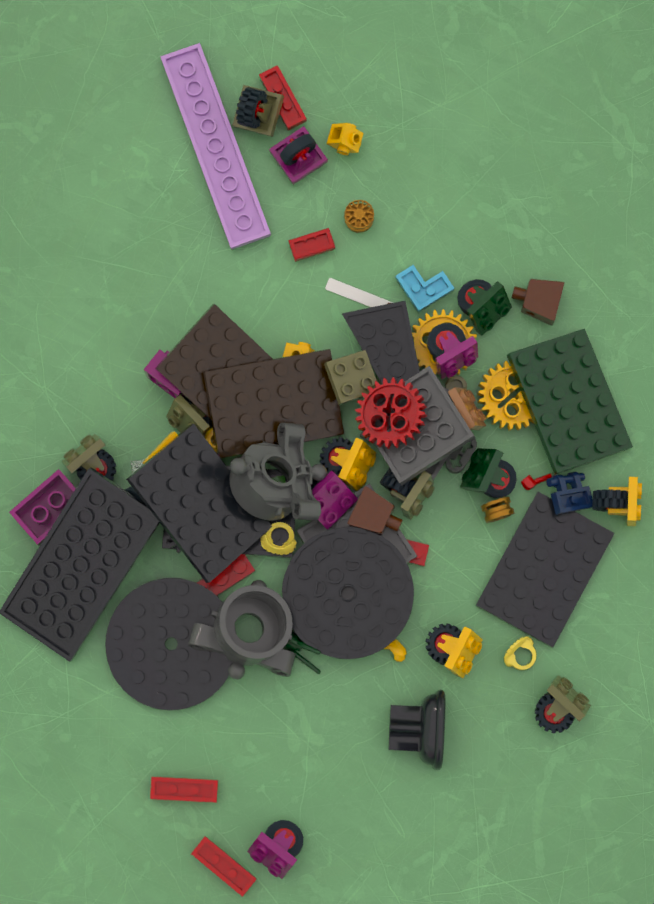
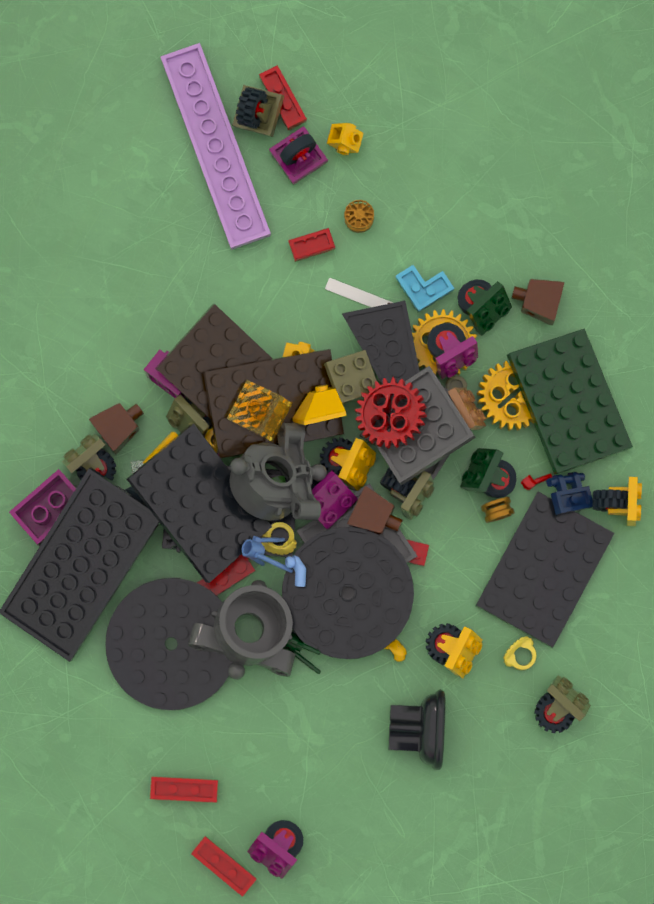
pearl dark grey beam [446,439,477,474] -> none
none -> reddish brown torso [89,403,144,455]
none -> clear yellow slope [227,380,292,442]
none -> medium blue plant [242,536,293,573]
none -> light blue arm [285,555,306,587]
none -> yellow slope [293,385,347,425]

